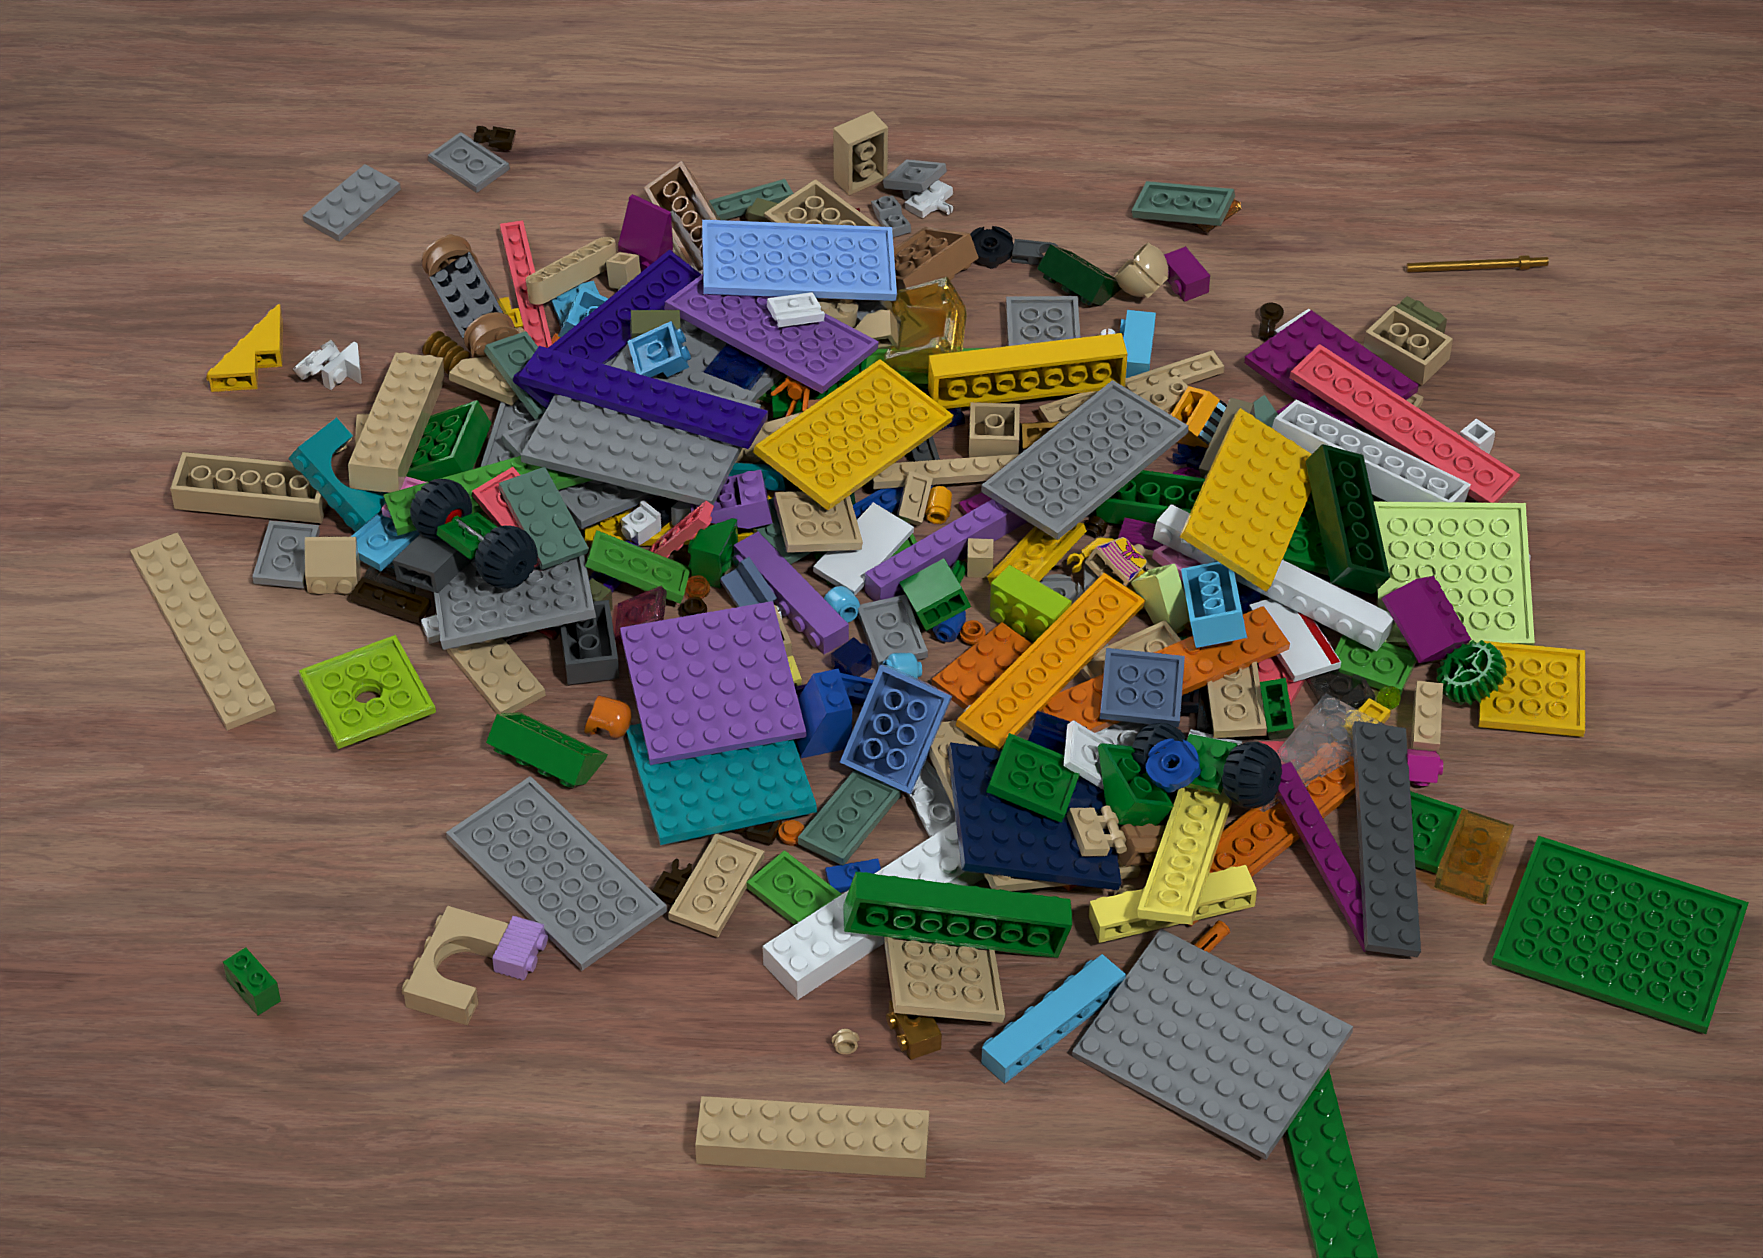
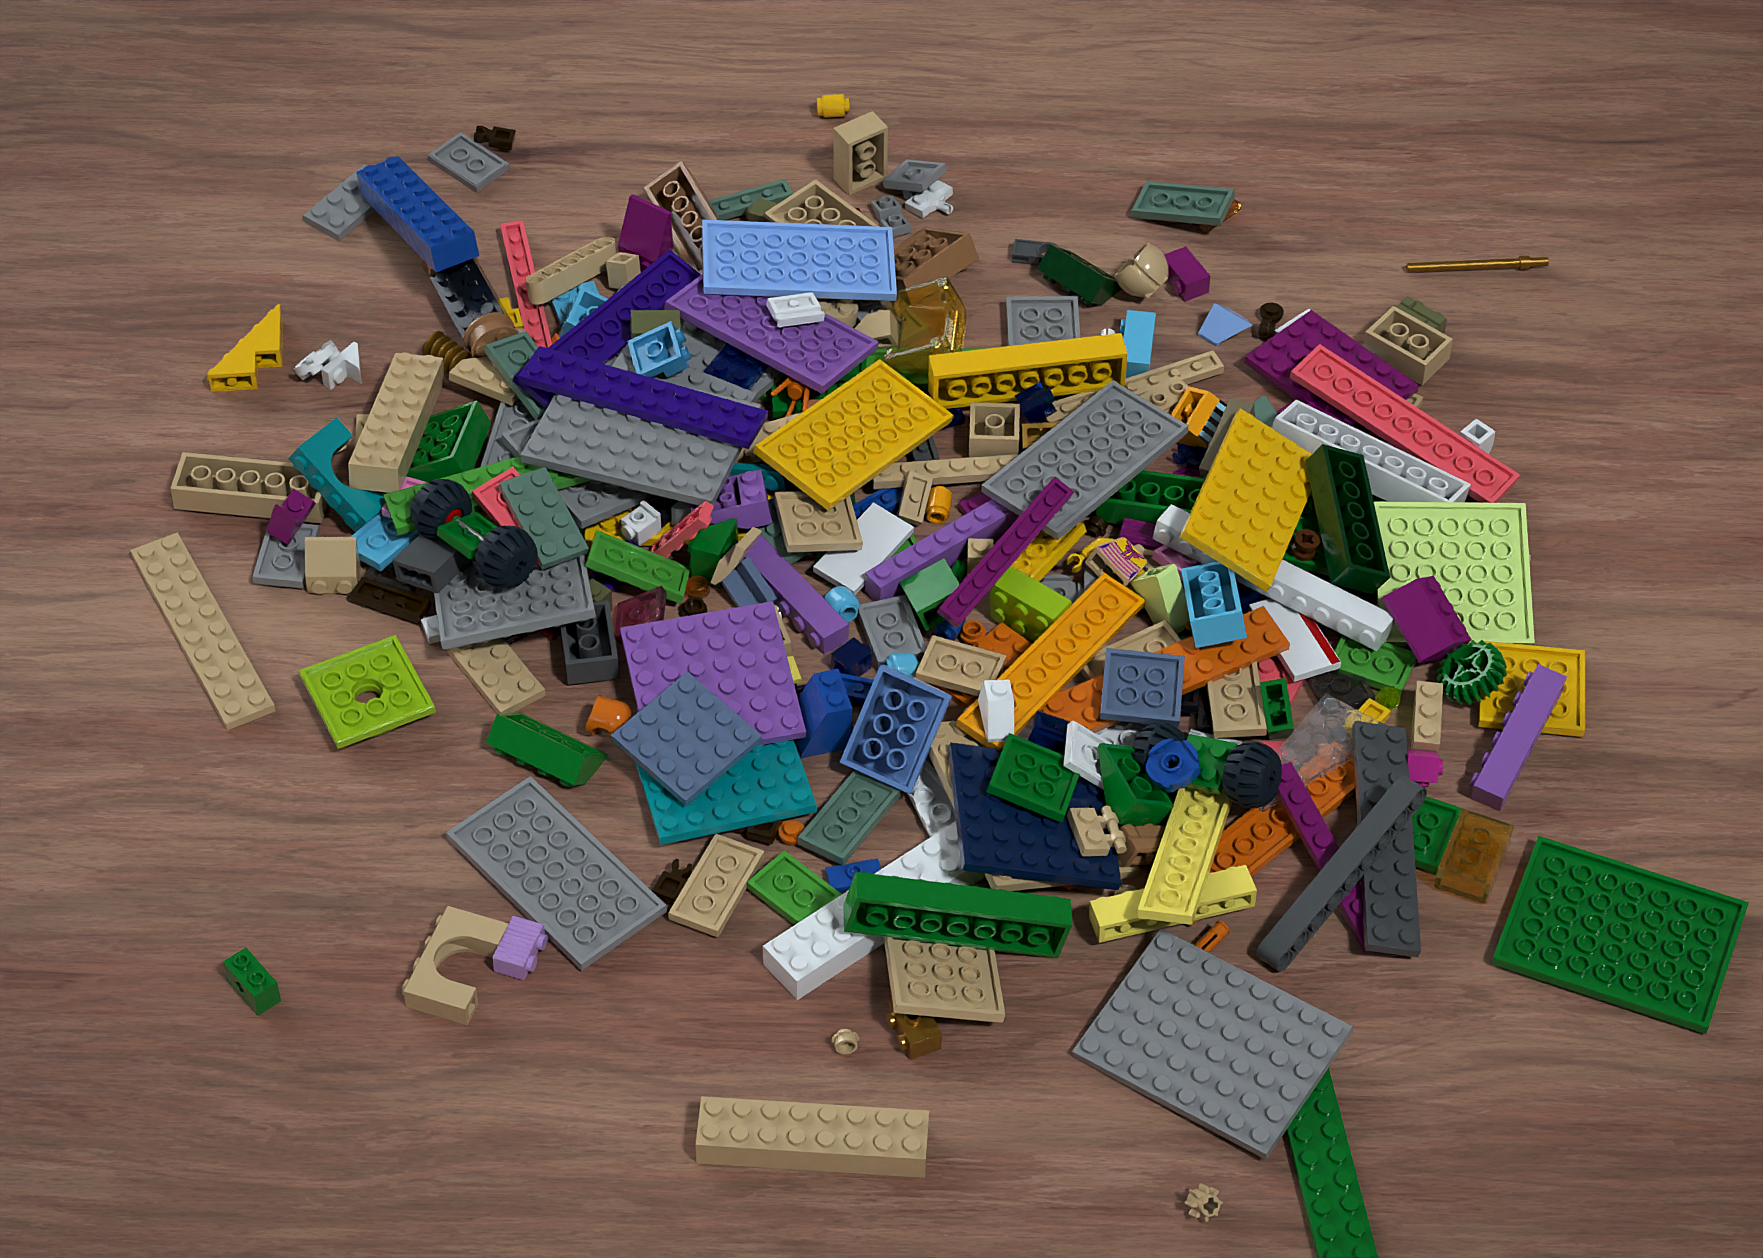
black plate [970,226,1014,269] -> none
medium azure brick [981,954,1126,1084] -> none
none -> magenta slope [266,489,316,545]
none -> blue brick [356,156,479,272]
none -> sand blue plate [611,671,762,806]
none -> tan slope [711,527,762,585]
none -> yellow brick [817,94,850,118]
none -> tan plate [916,635,1007,697]
none -> magenta plate [937,476,1074,628]
none -> white slope [978,680,1014,742]
none -> clear blue brick [1015,382,1057,423]
none -> tan gear [1184,1183,1223,1222]
none -> light blue slope [1198,303,1252,347]
none -> dark grey beam [1256,776,1427,972]
none -> reddish brown wheel [1290,529,1320,561]
none -> medium lavender brick [1470,664,1567,811]

